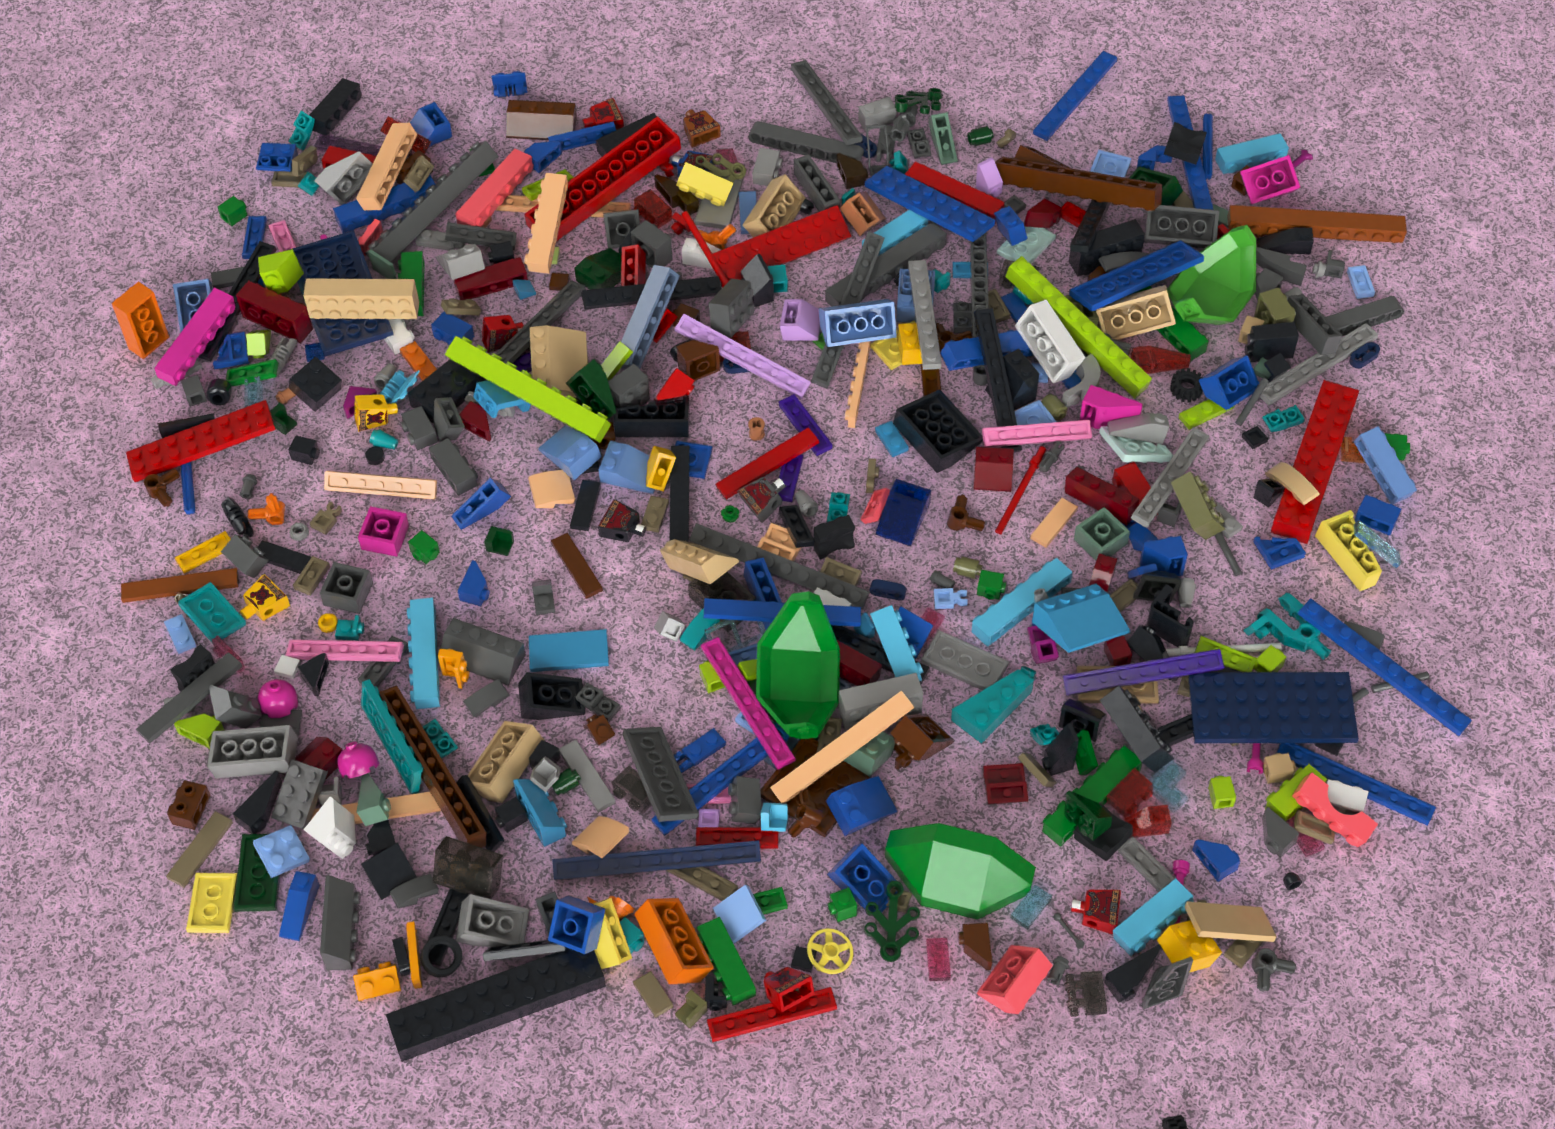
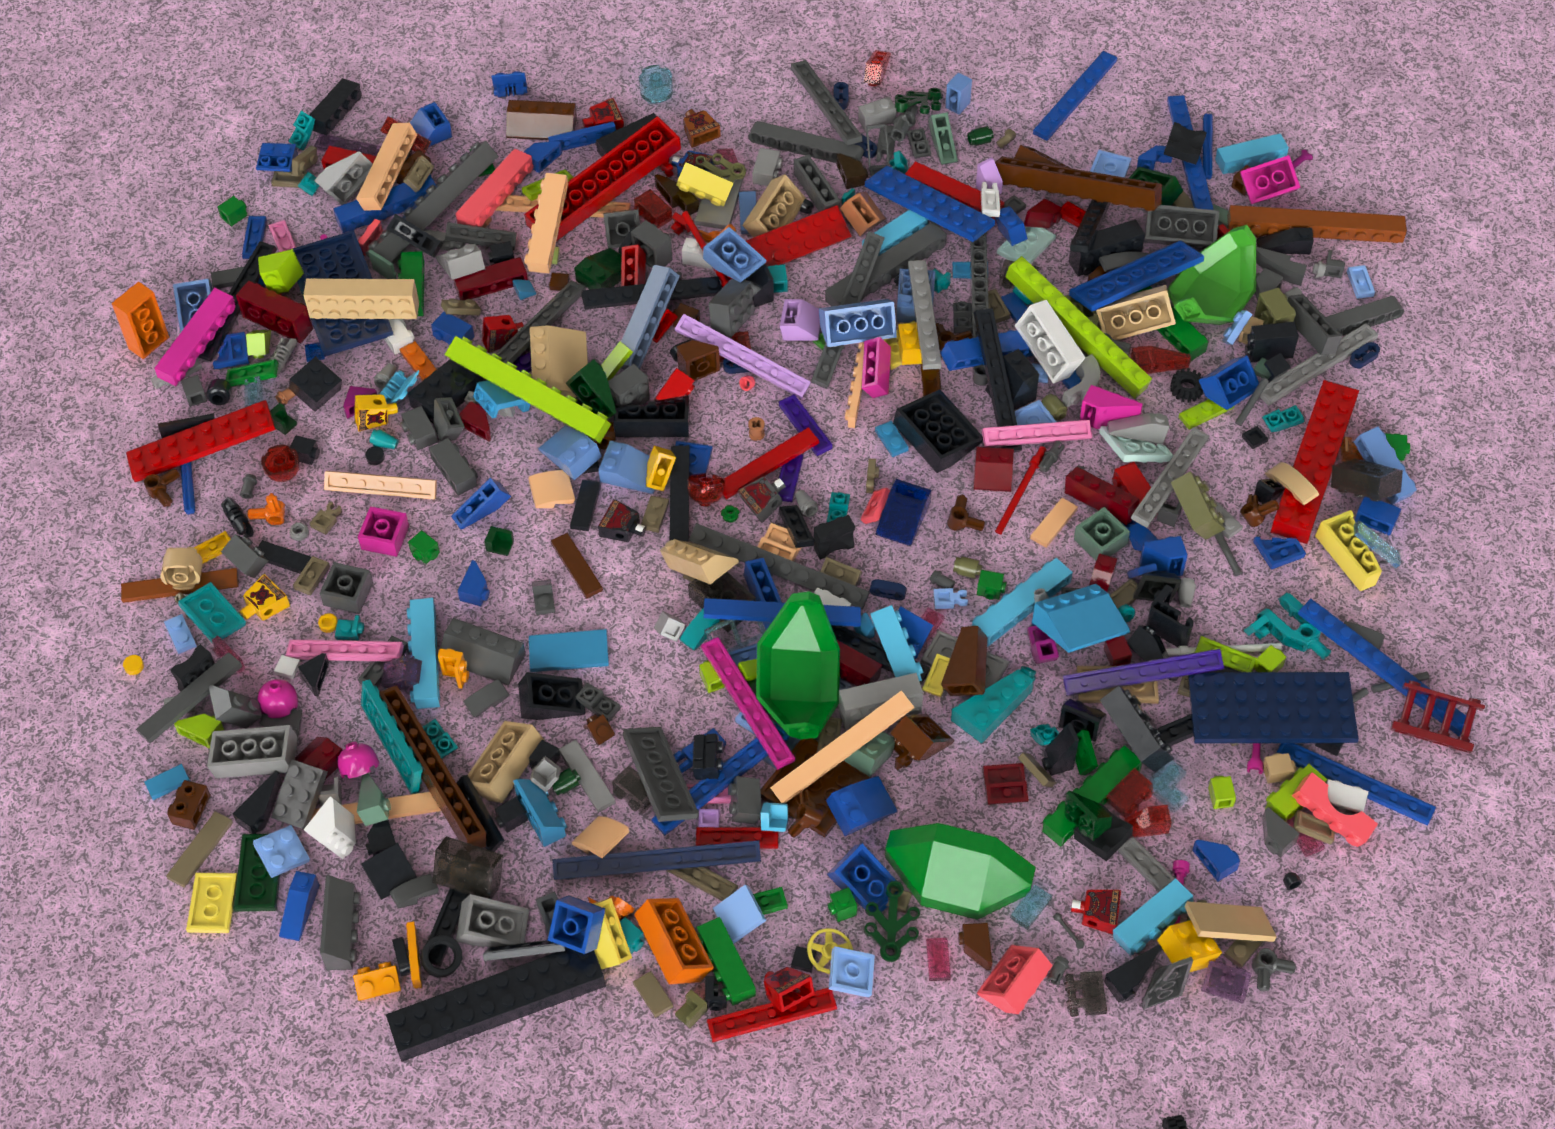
none -> yellow tile [123,655,144,675]
none -> dark azure tile [144,764,190,800]
none -> tan brick [161,547,203,590]
none -> clear red cylinder [261,445,300,482]
none -> clear purple brick [381,654,422,690]
none -> black slope [386,214,443,258]
none -> clear light blue brick [639,65,673,105]
none -> clear red cylinder [687,473,725,507]
none -> black brick [692,733,724,780]
none -> medium blue slope [703,227,767,283]
none -> coral hinge [739,375,755,391]
none -> light blue plate [829,946,875,998]
none -> dark blue beam [834,82,849,110]
none -> dark pink brick [862,337,891,398]
none -> clear red slope [864,50,891,86]
none -> light yellow tile [922,654,950,697]
none -> reddish brown slope [941,626,988,696]
none -> medium blue brick [945,73,972,115]
none -> white hinge [981,182,1000,217]
none -> teal plate [1118,604,1136,622]
none -> clear purple brick [1201,961,1252,1004]
none -> light blue plate [1222,310,1252,345]
none -> reddish brown axle [1240,494,1279,527]
none -> clear smoke brick [1331,458,1403,501]
none -> dark red fence [1390,680,1485,753]

